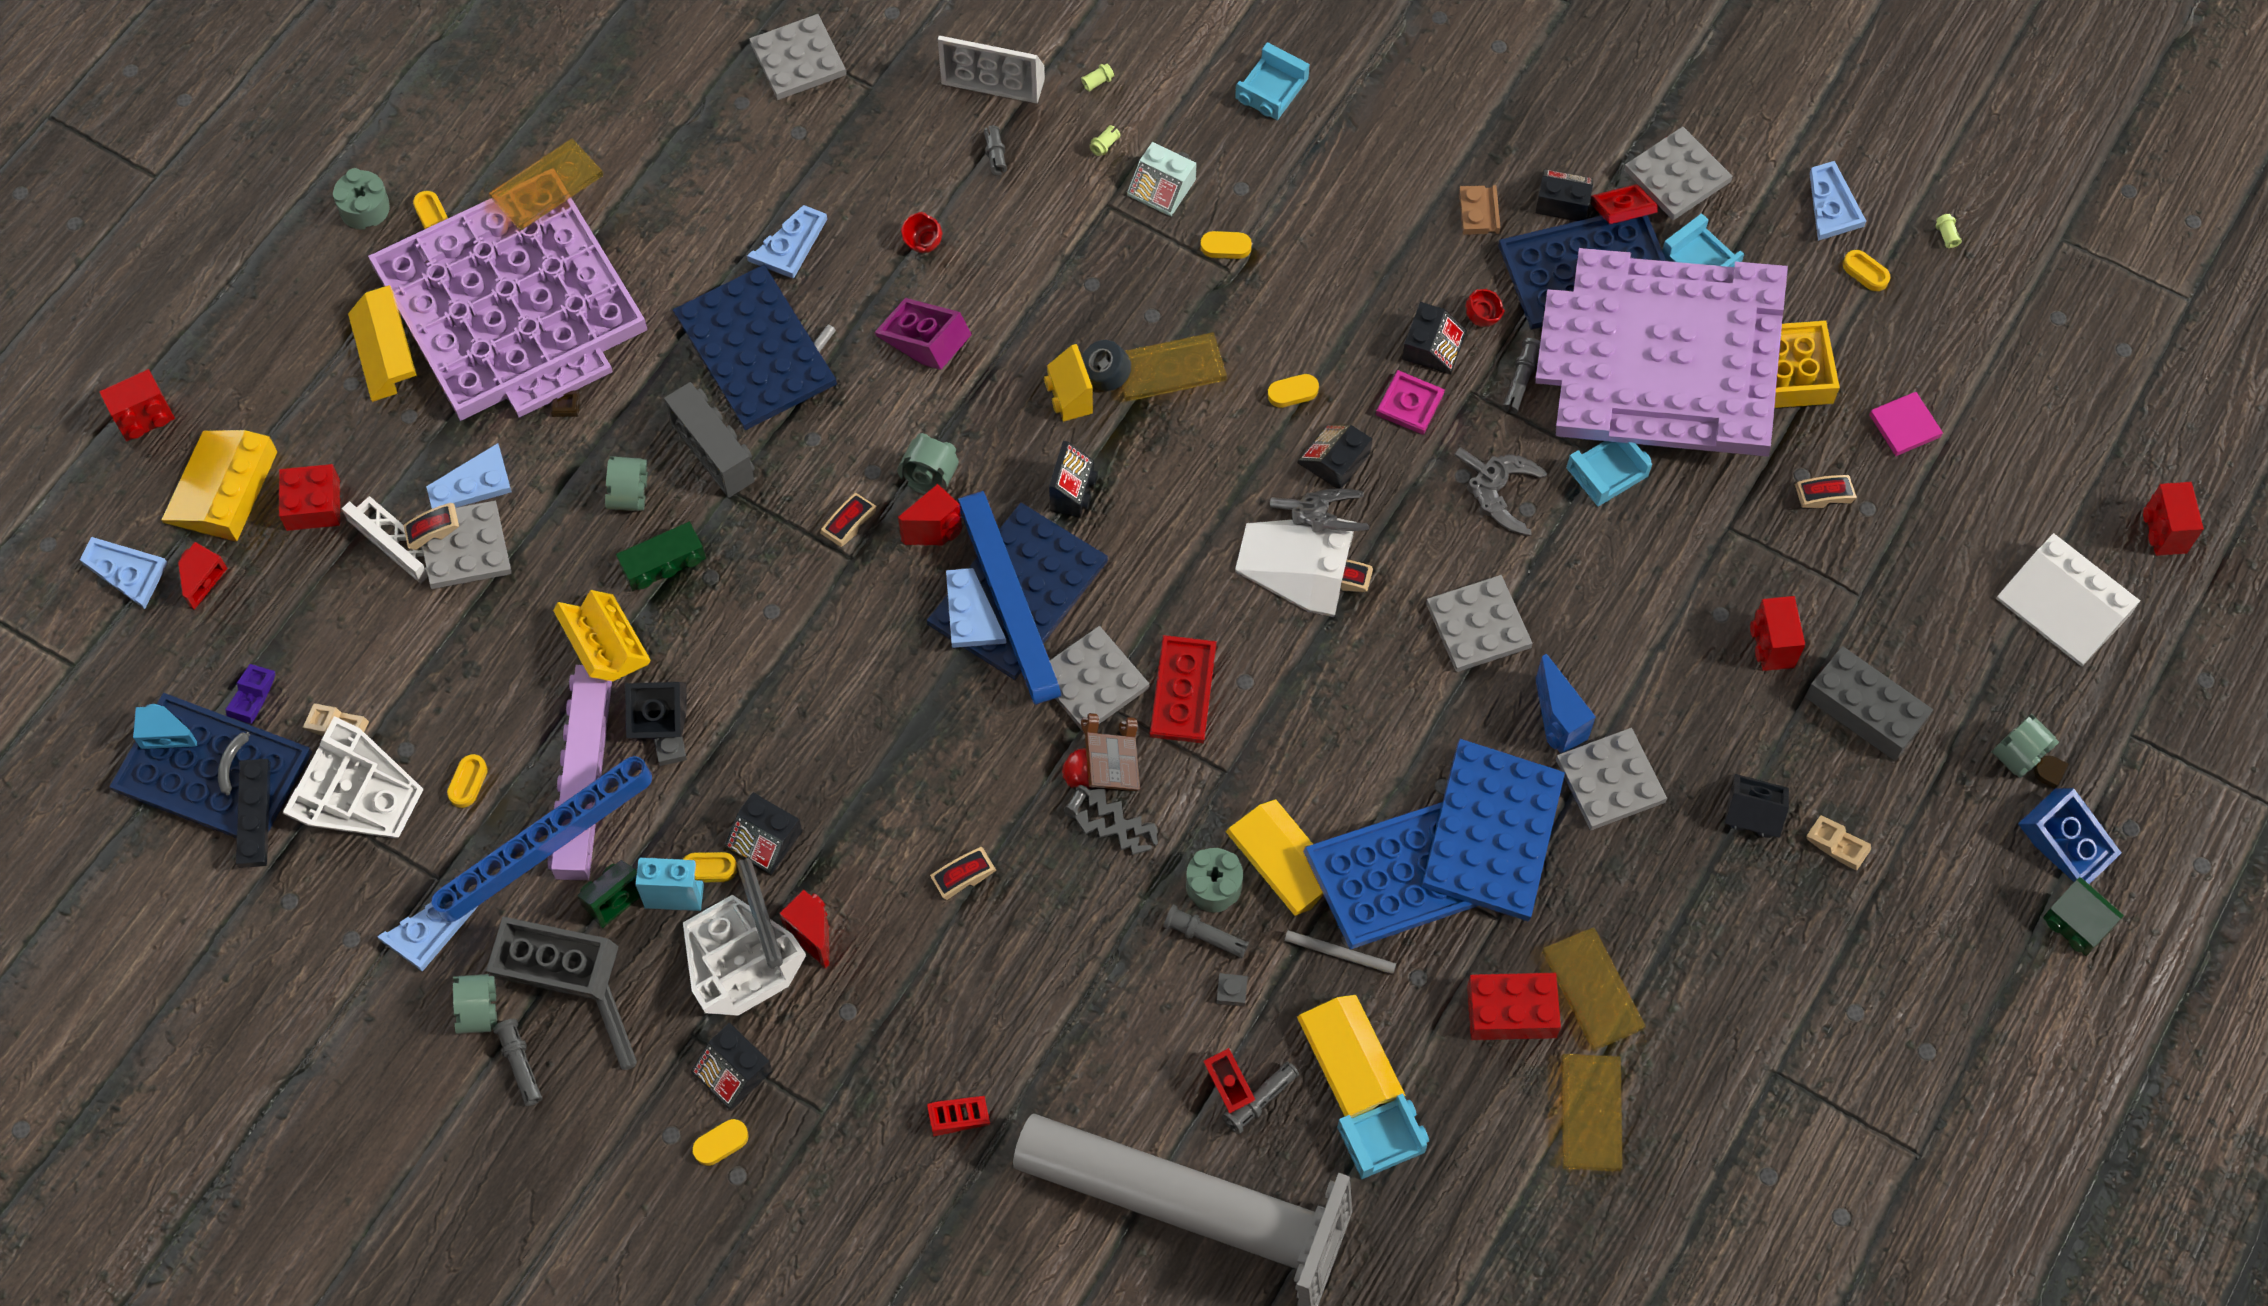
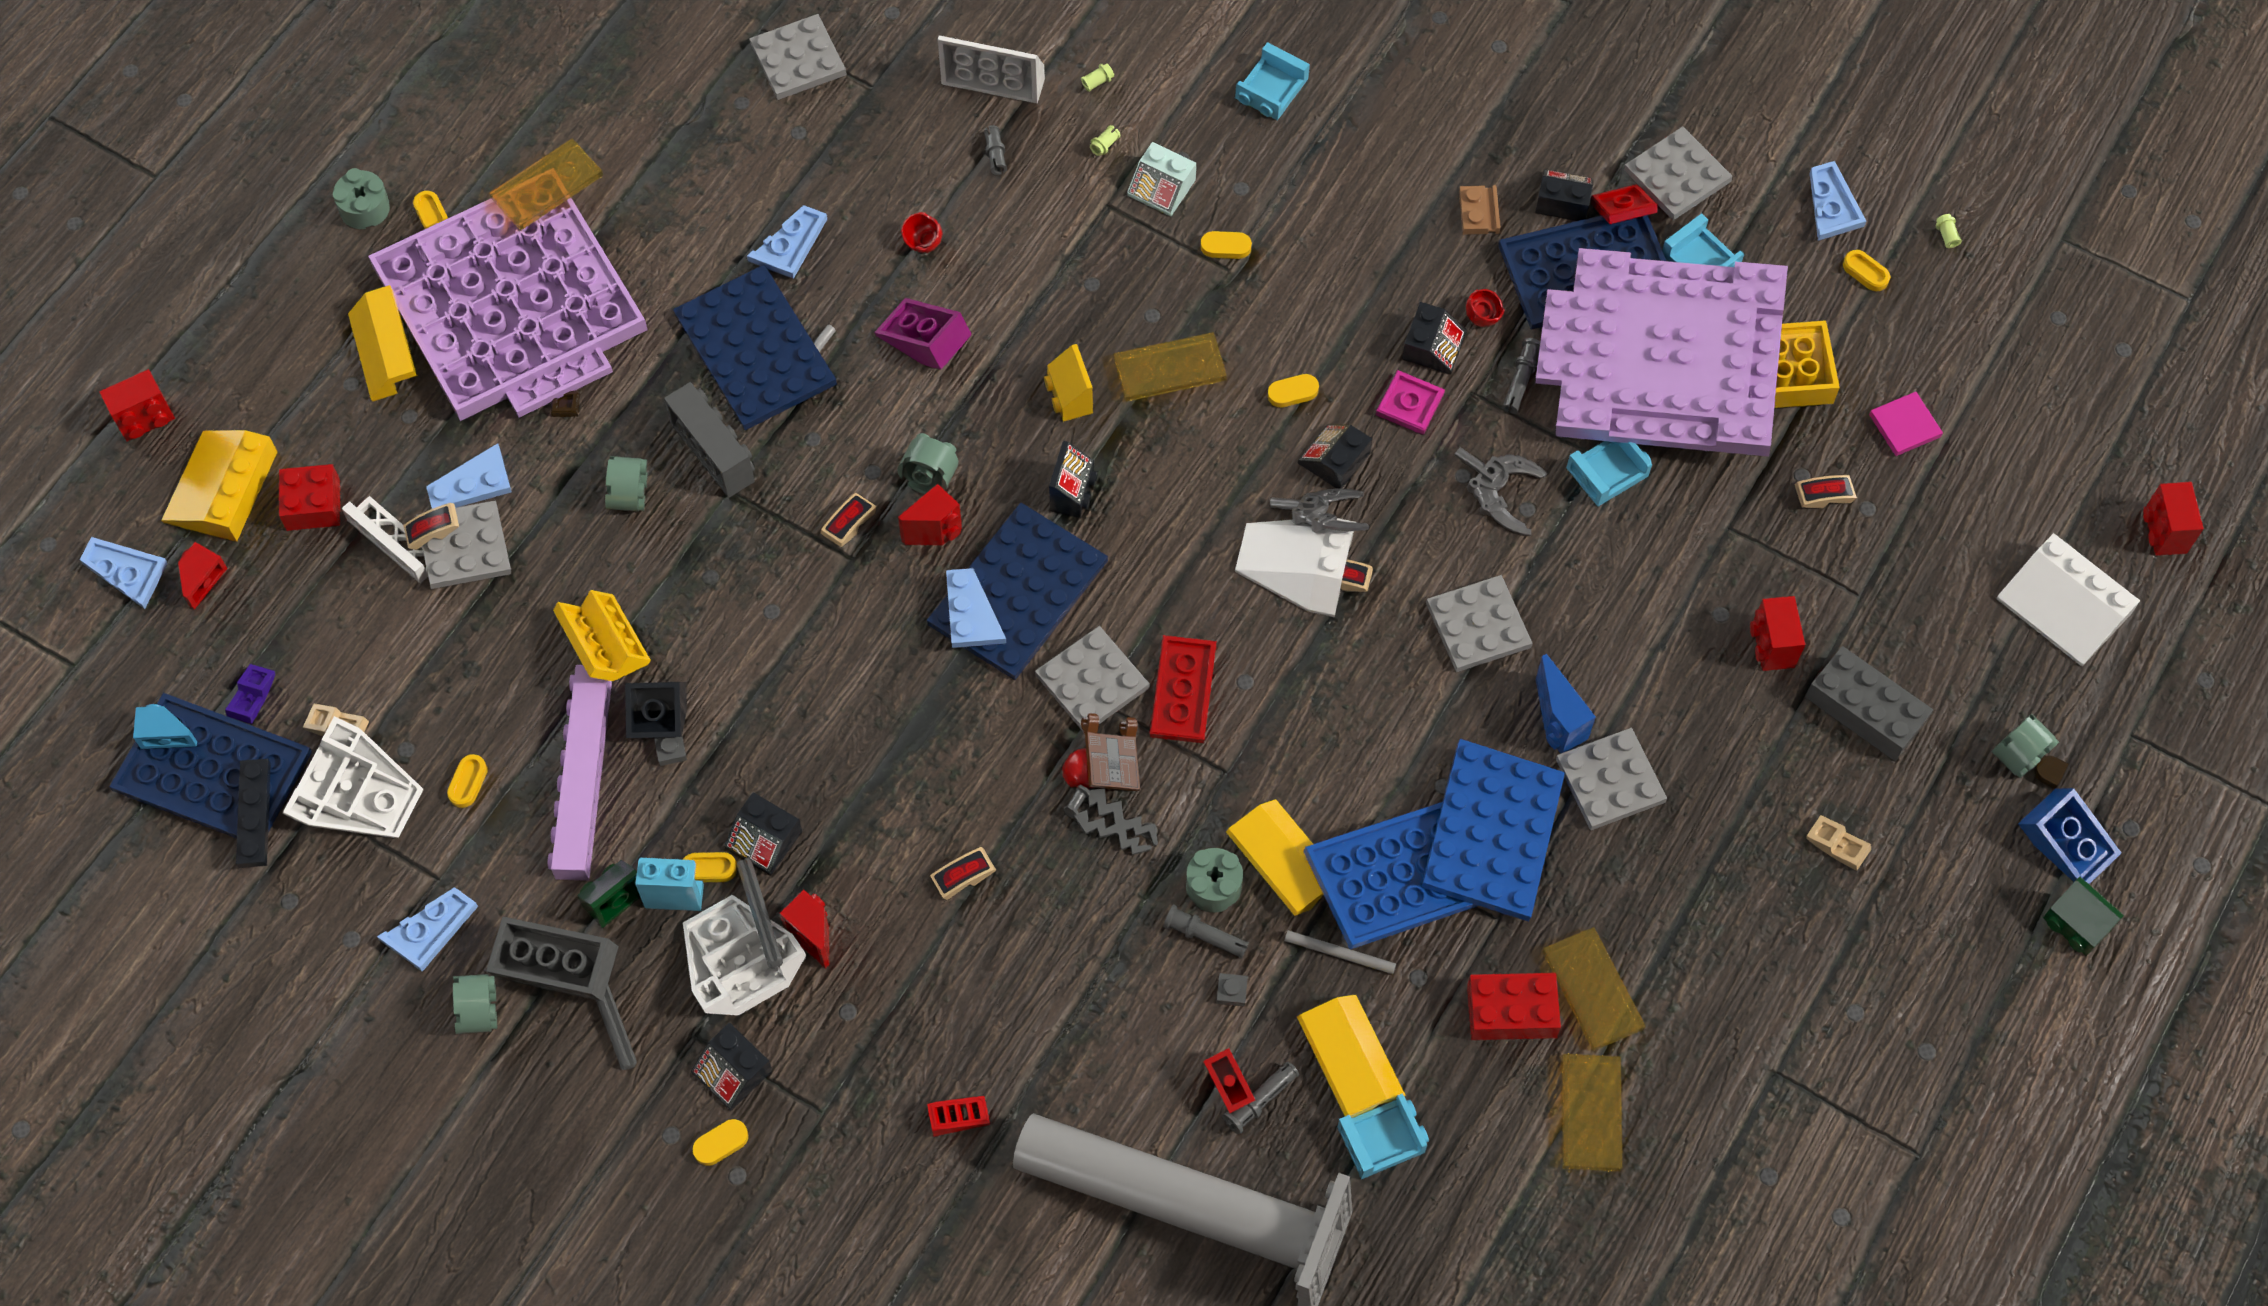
dark grey piece [218,732,250,795] -> none
blue beam [432,756,652,922] -> none
dark grey pin [493,1019,543,1106] -> none
dark green brick [616,521,706,592] -> none
blue beam [957,491,1061,705] -> none
black wheel [1082,340,1131,391] -> none
black slope [1725,774,1789,838] -> none

